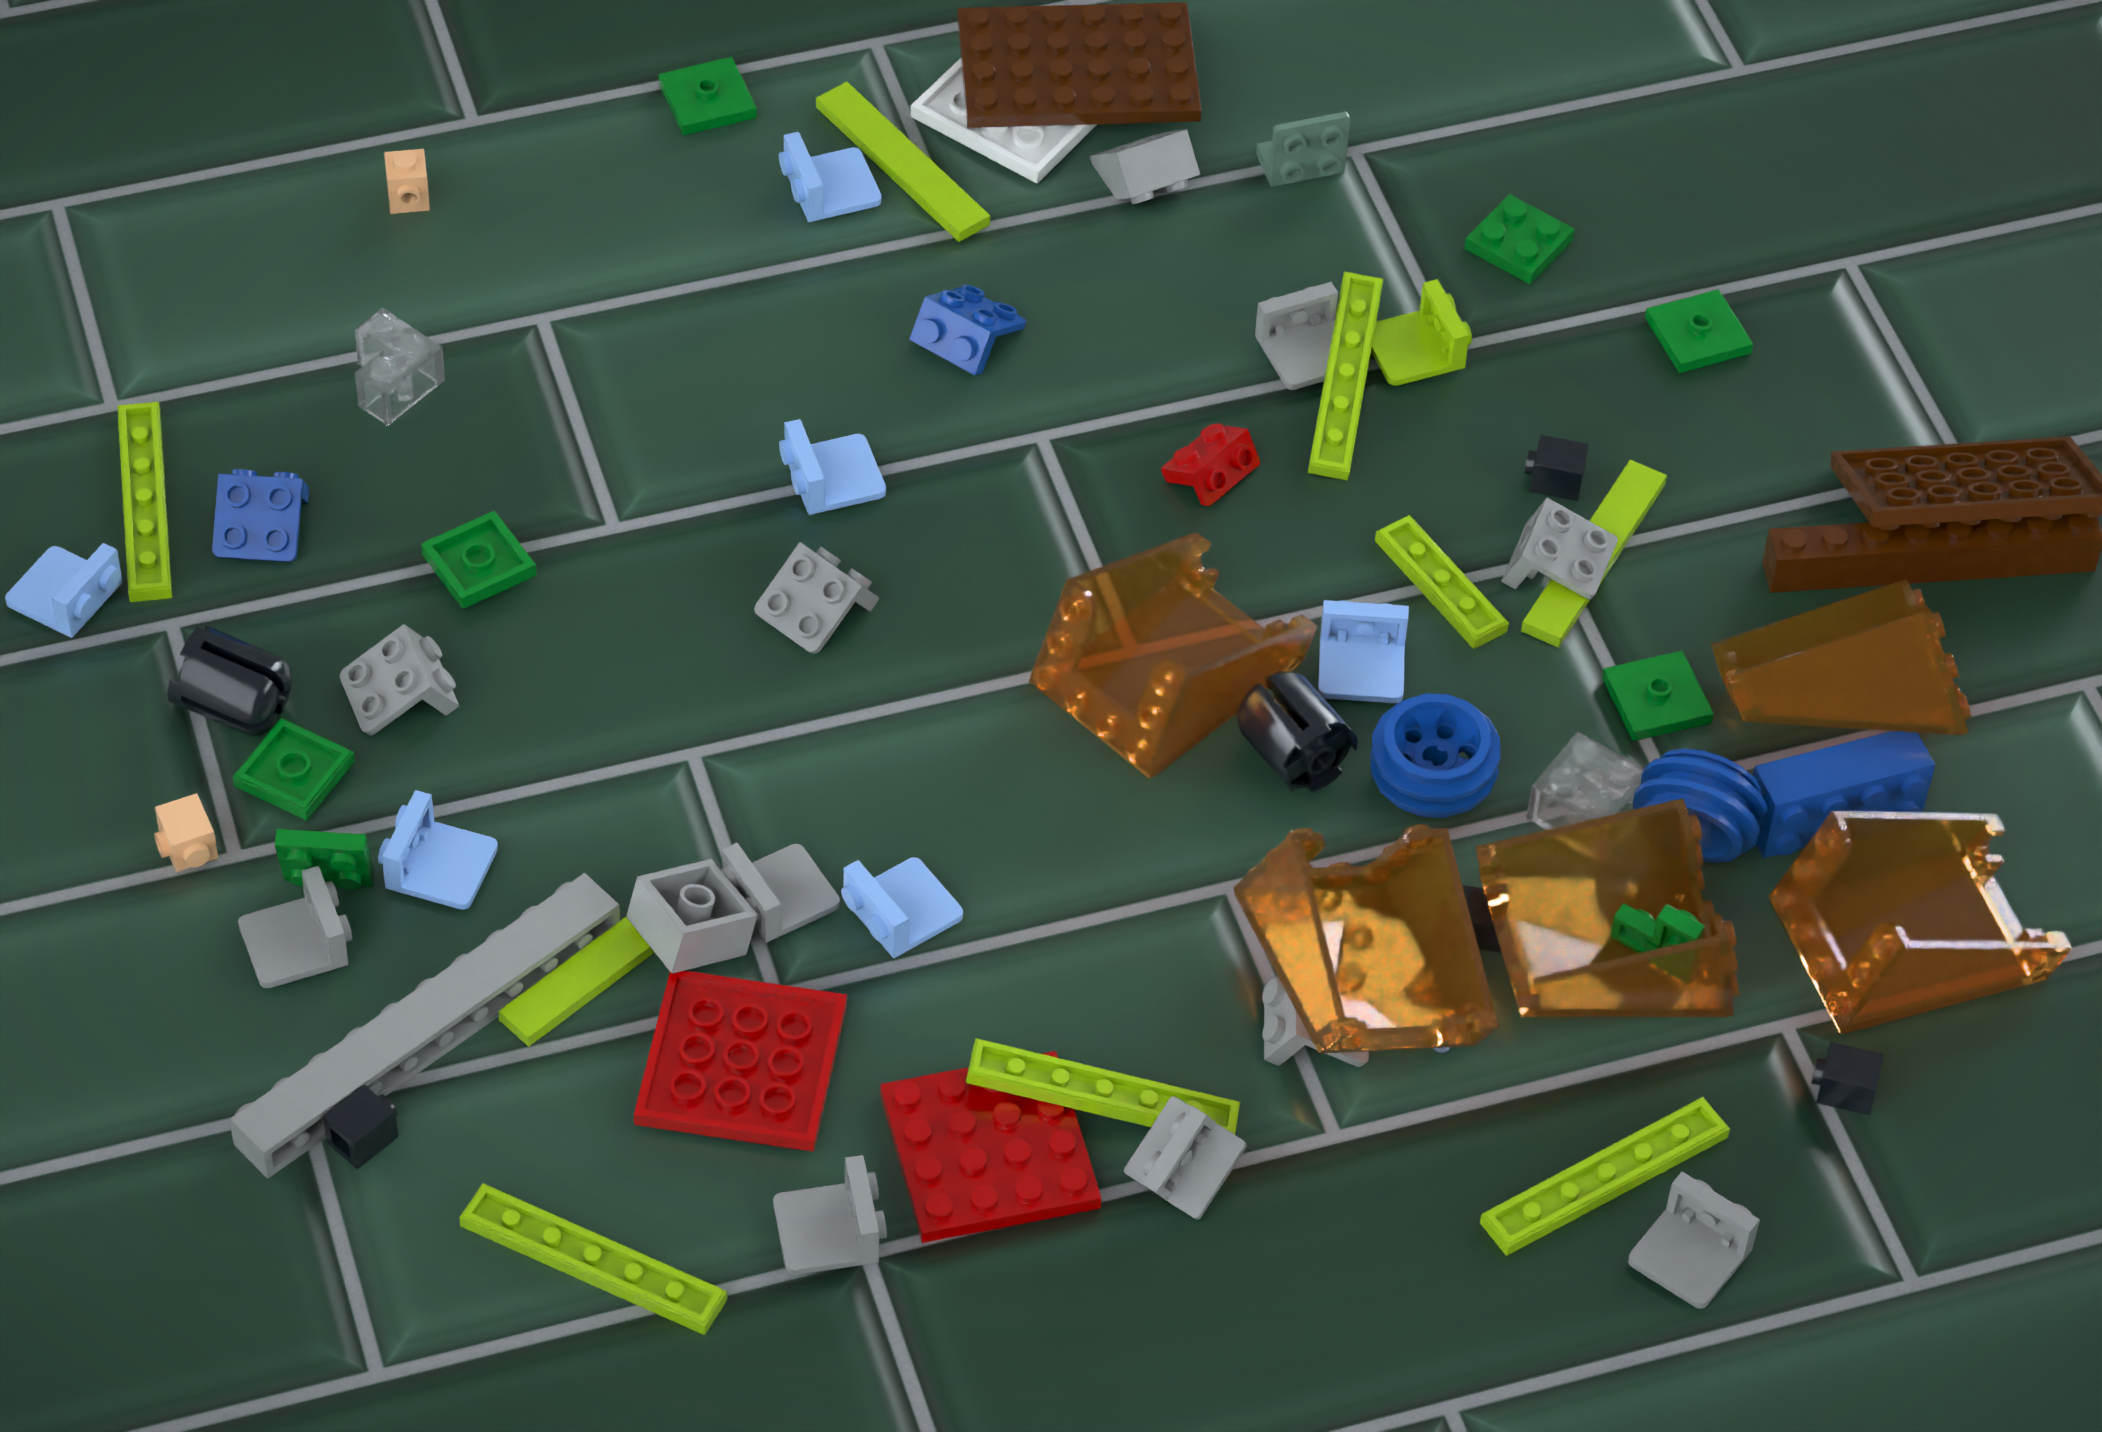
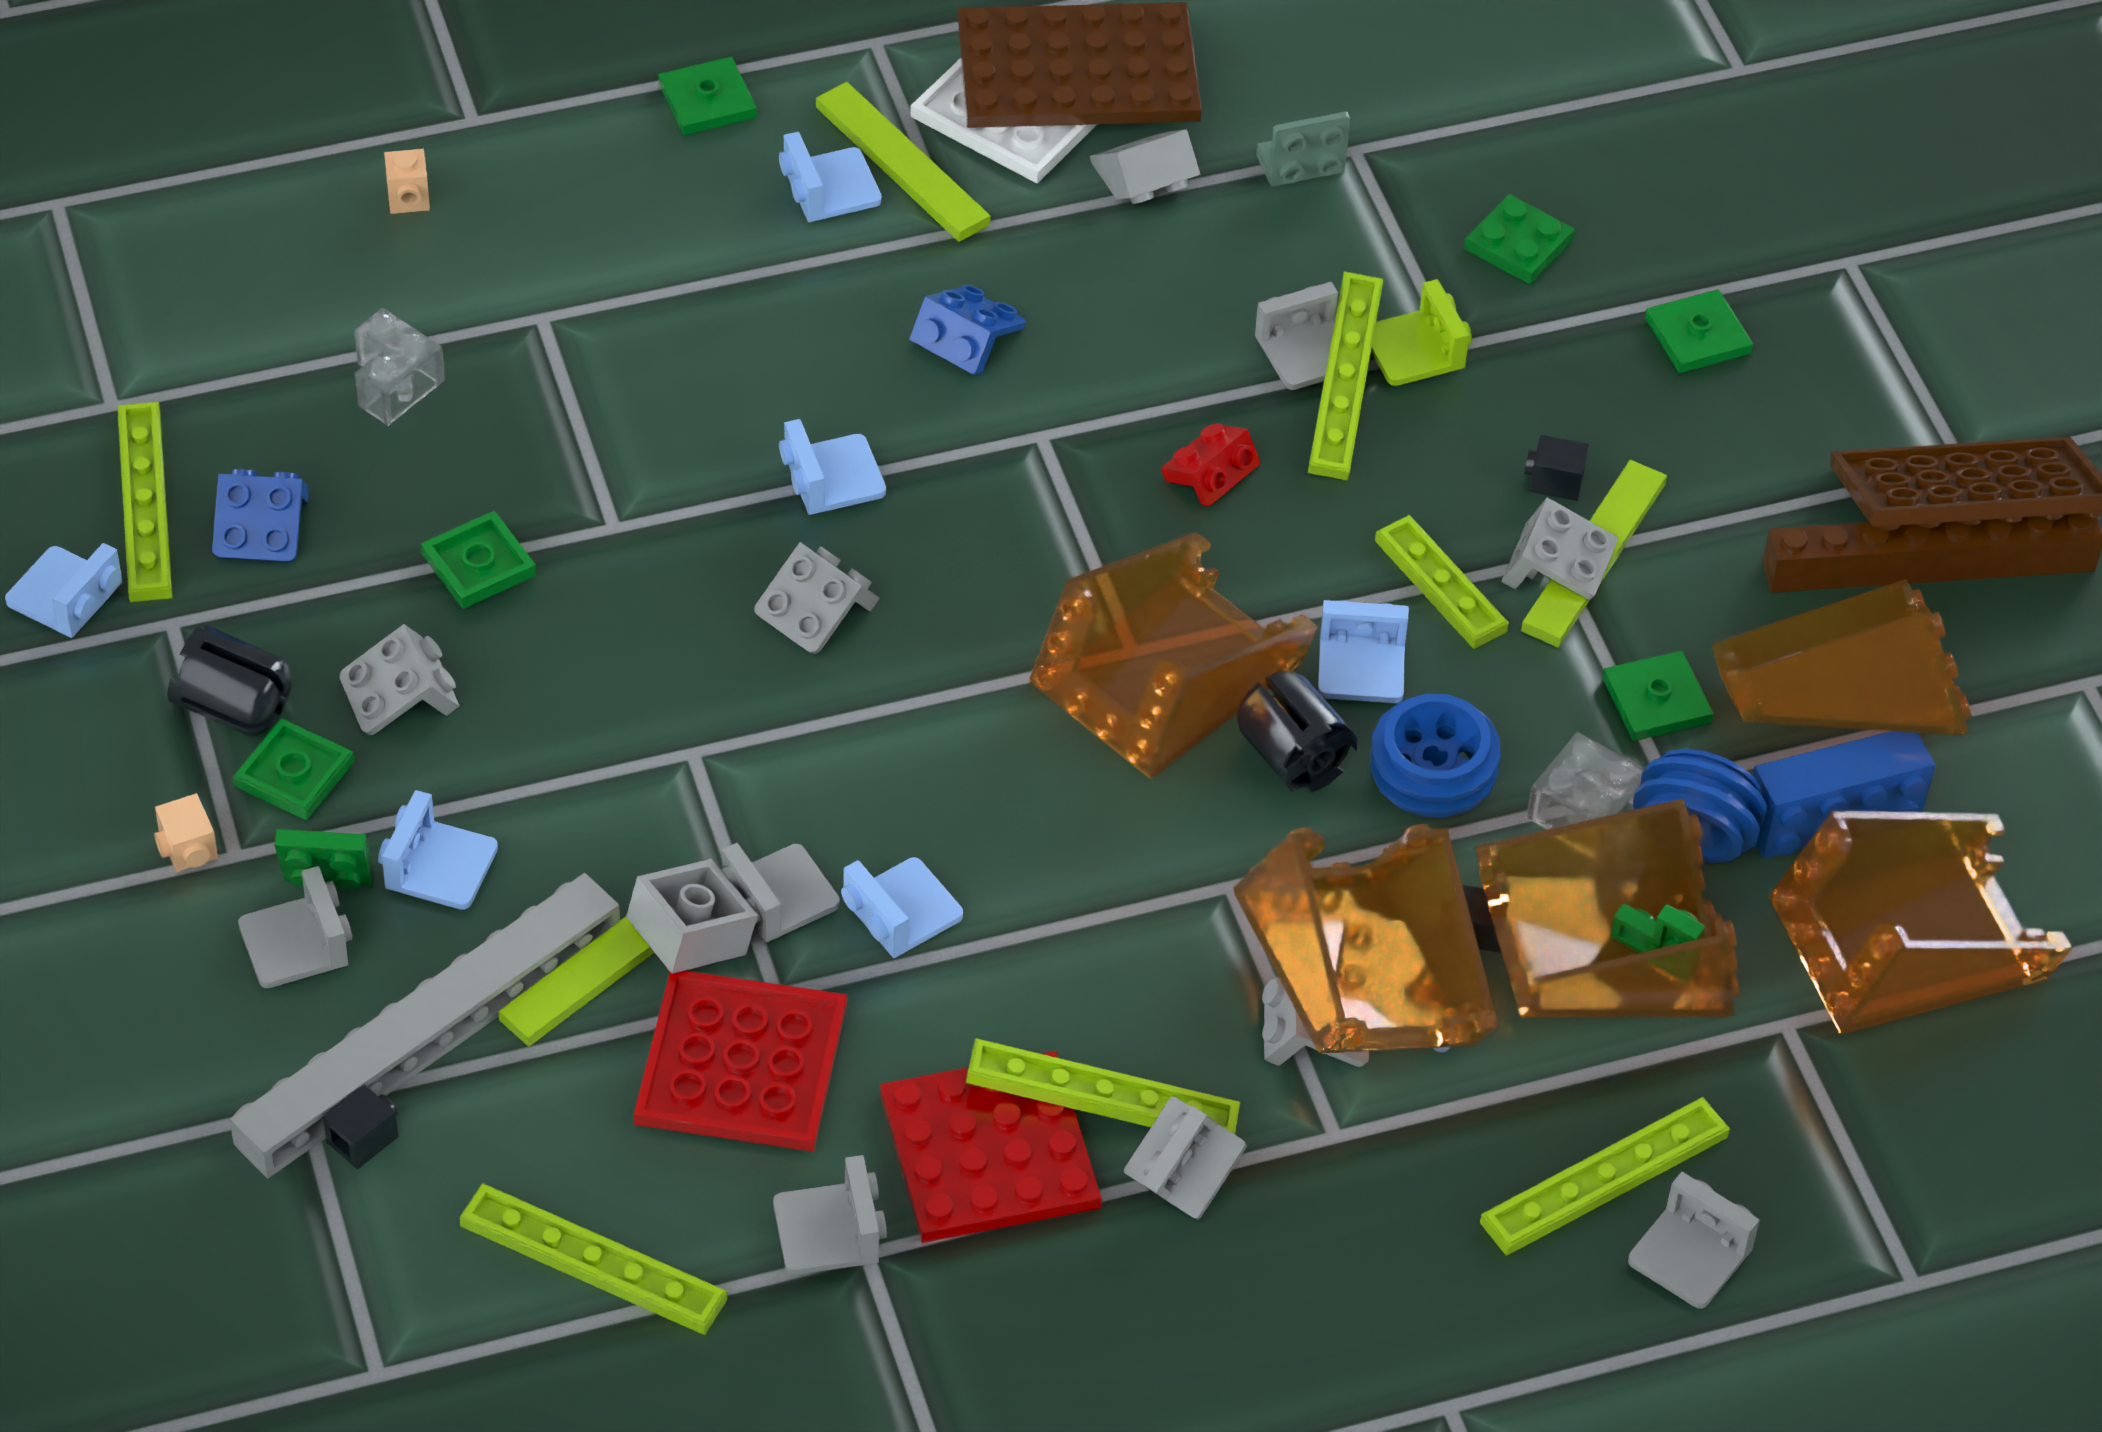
black brick [1811,1042,1883,1115] -> none

